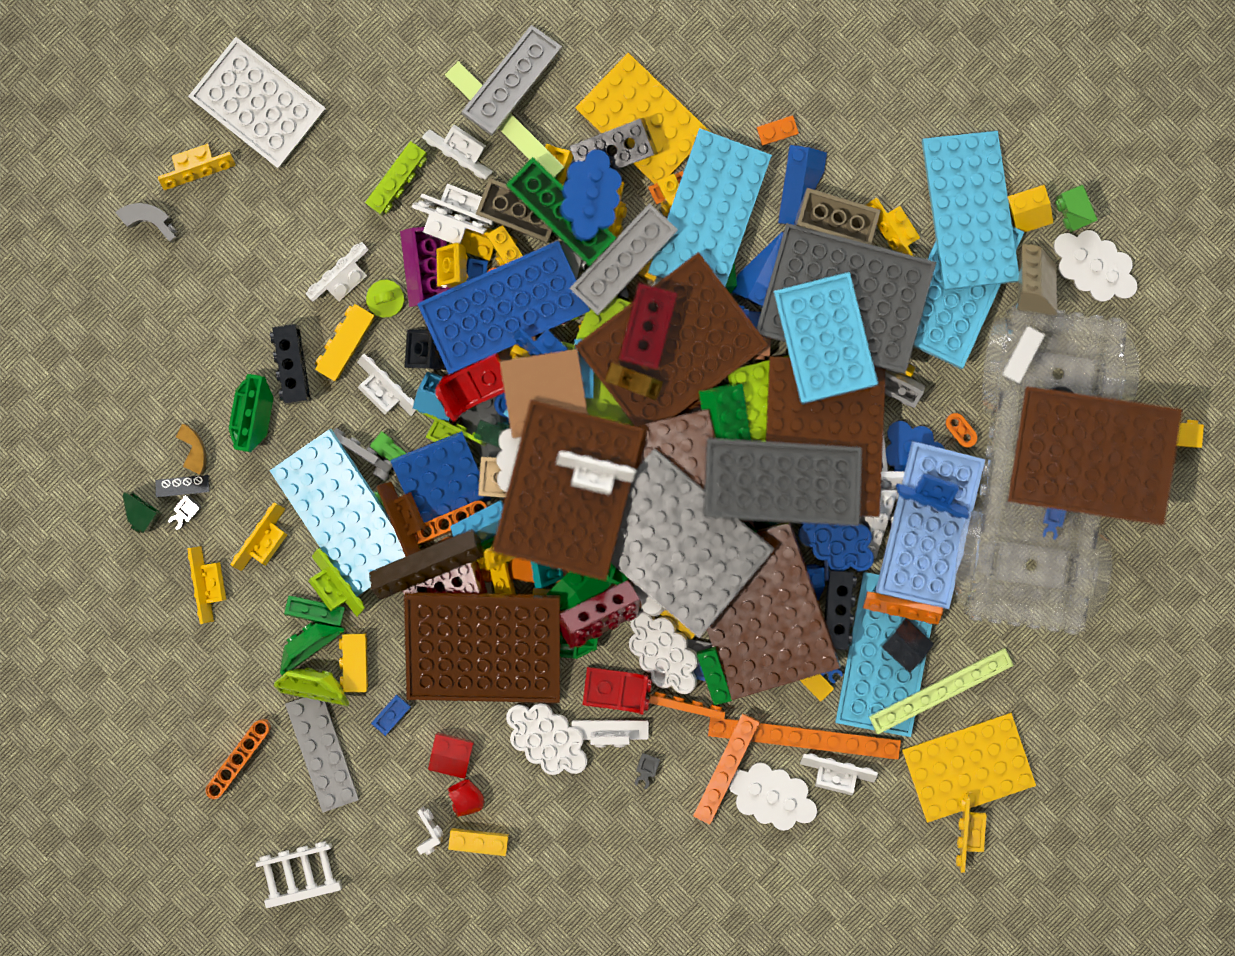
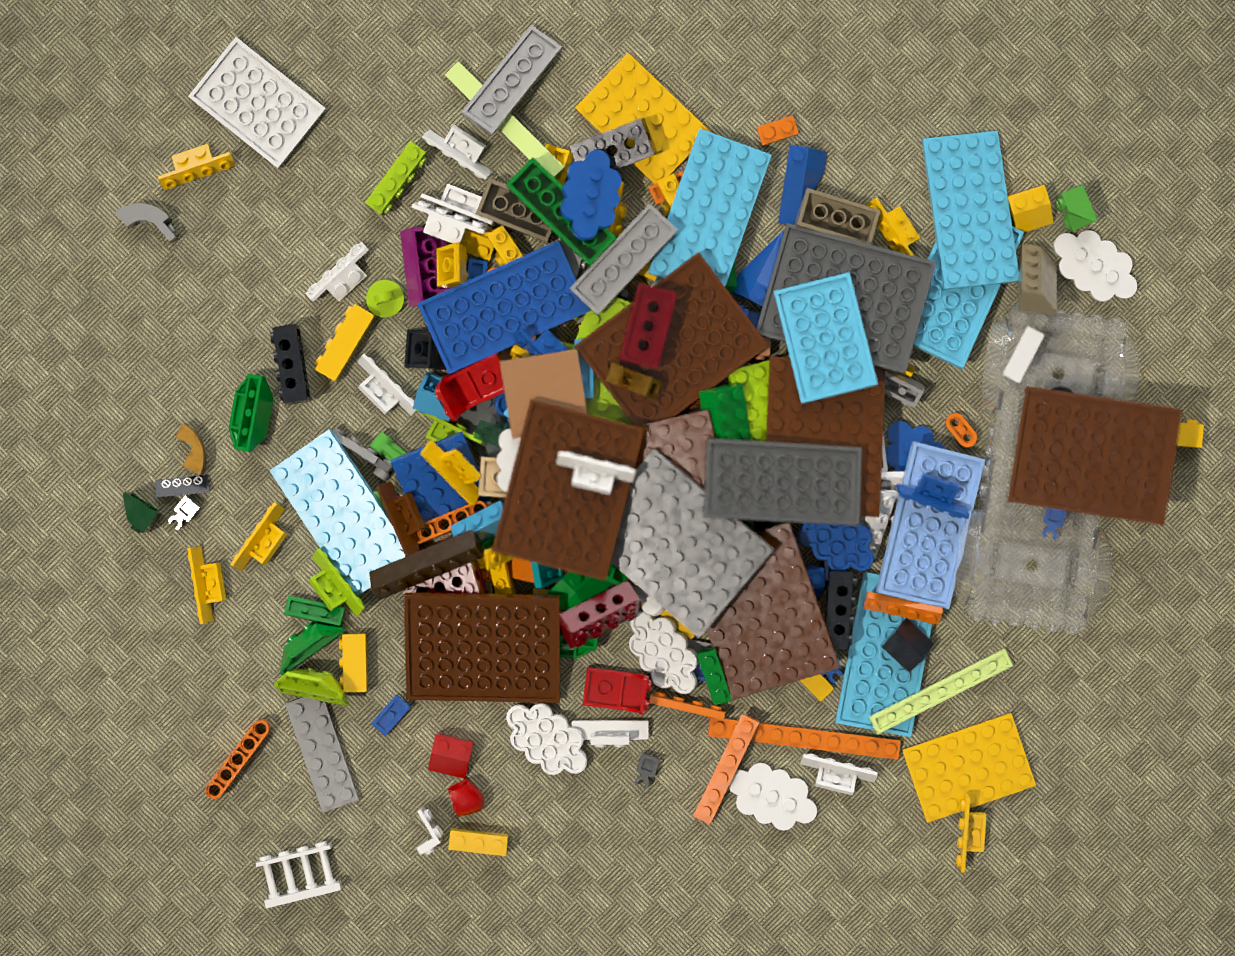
none -> yellow bracket [421,440,481,505]

